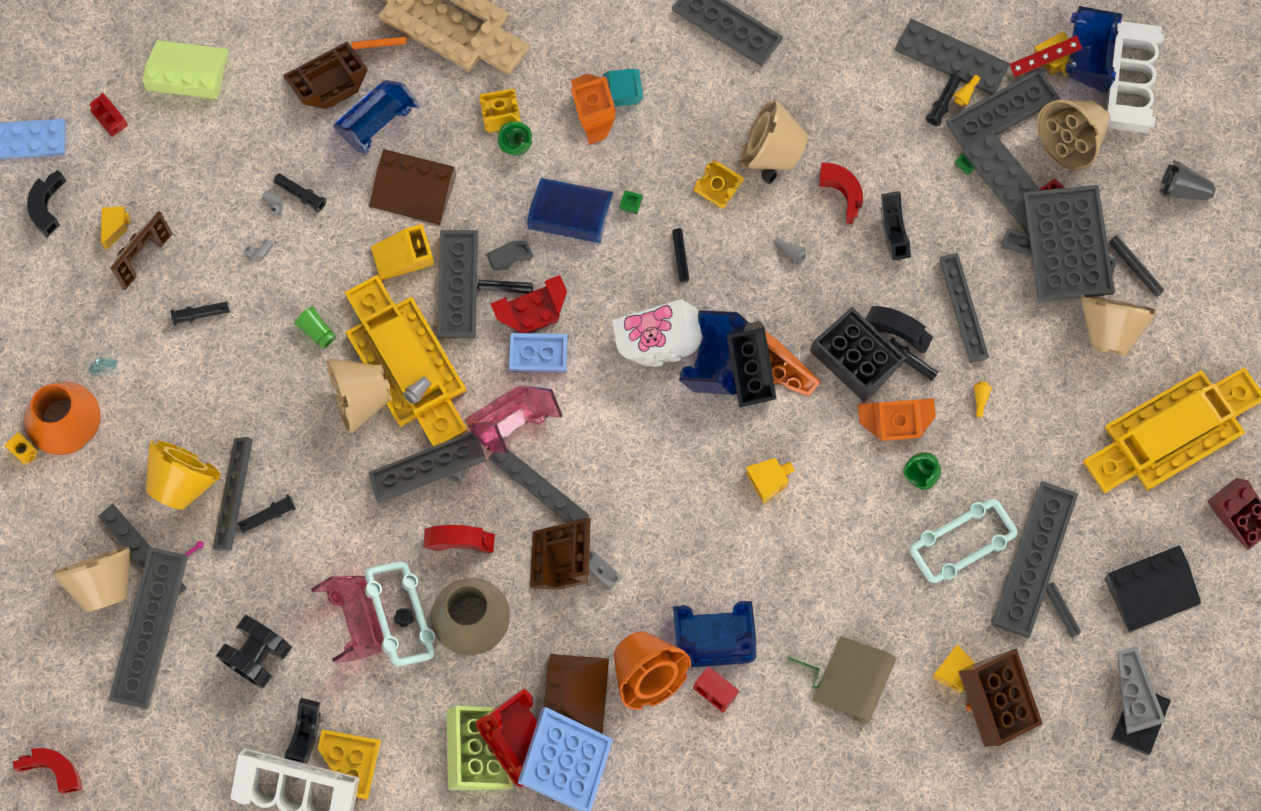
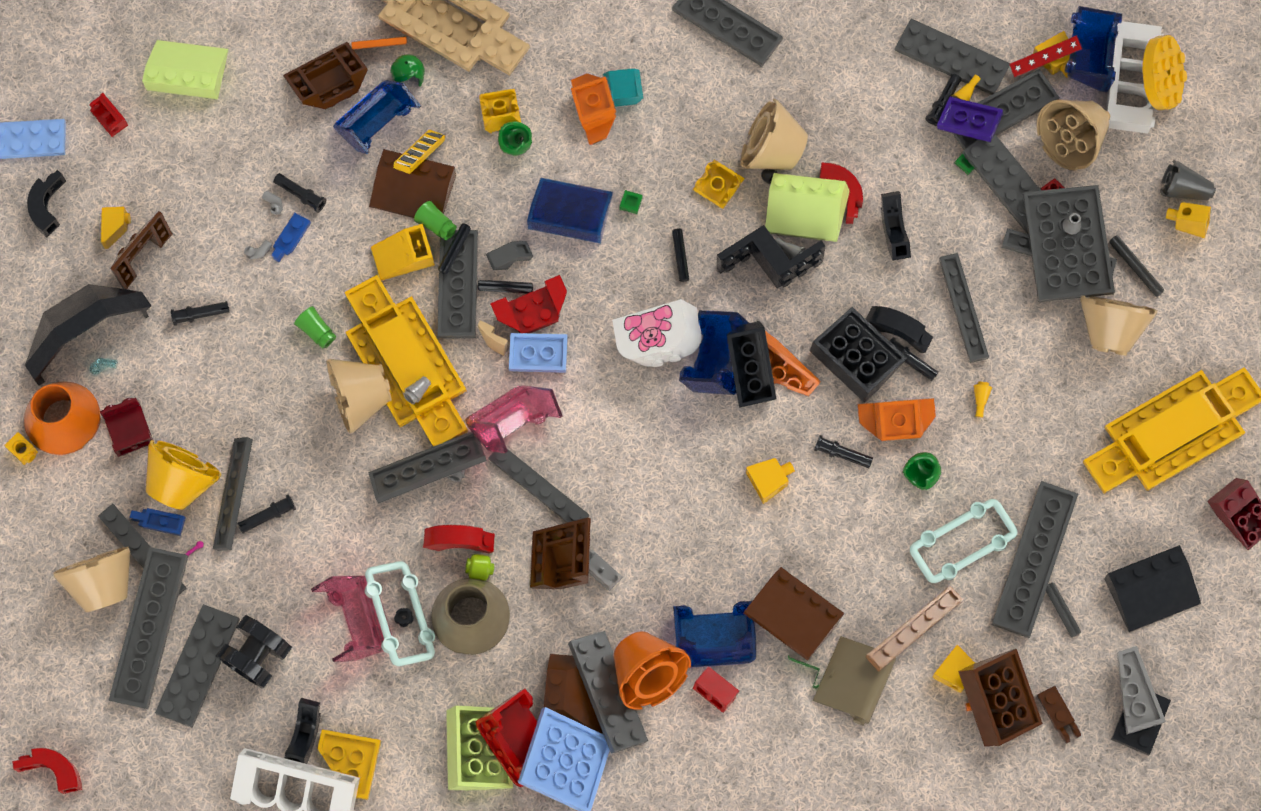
none -> black panel [25,284,151,386]
none -> dark red panel [100,397,154,457]
none -> blue hinge [129,508,186,536]
none -> dark grey plate [155,604,240,728]
none -> blue hinge [271,213,311,262]
none -> green piece [390,54,425,87]
none -> yellow tile [393,130,445,174]
none -> bright green plant [414,201,457,240]
none -> black axle [438,223,471,274]
none -> lime head [465,554,494,581]
none -> tan slope [478,320,508,356]
none -> dark grey plate [568,631,648,754]
none -> black bracket [716,225,825,289]
none -> reddish brown slope [743,567,845,661]
none -> yellowish green slope [765,173,850,242]
none -> black pin [814,435,873,469]
none -> tile [866,586,963,672]
none -> dark purple plate [937,97,1003,142]
none -> reddish brown hinge [1037,686,1081,744]
none -> light grey cone [1062,213,1081,234]
none -> yellow piece [1142,35,1187,110]
none -> yellow torso [1165,202,1211,238]

